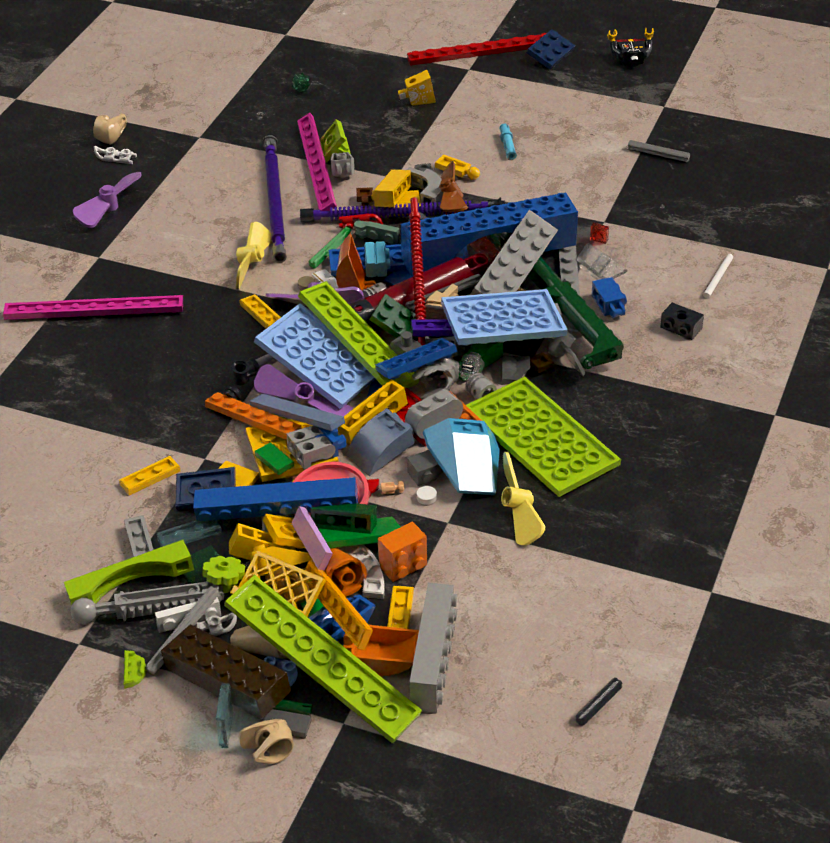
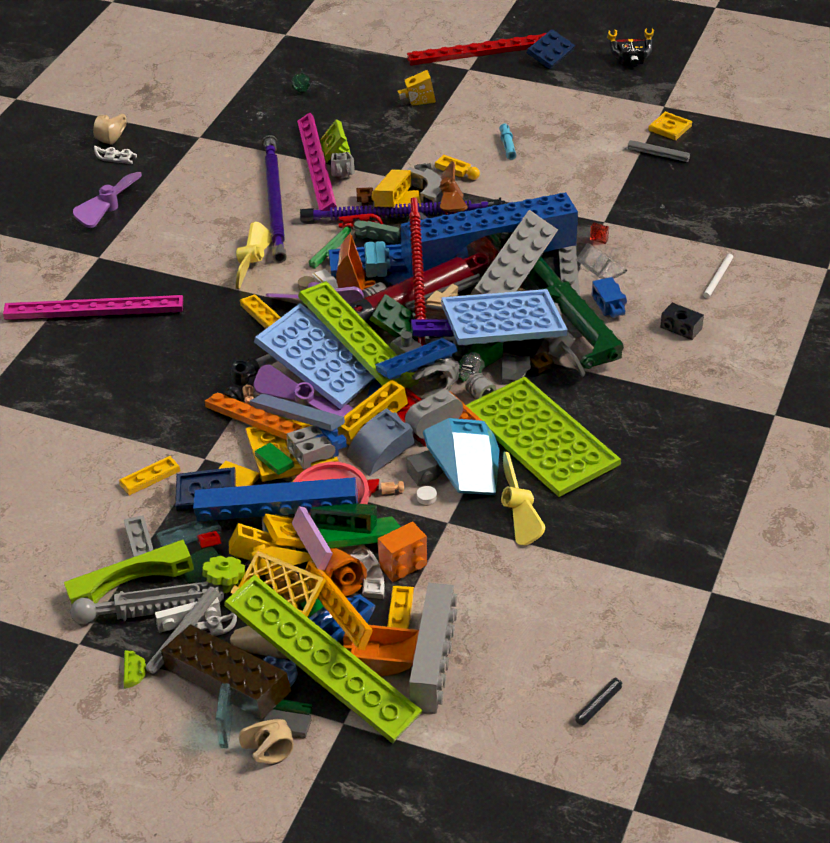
none -> red tile [197,531,221,548]
none -> light nougat piece [242,385,254,405]
none -> yellow tile [648,111,692,141]

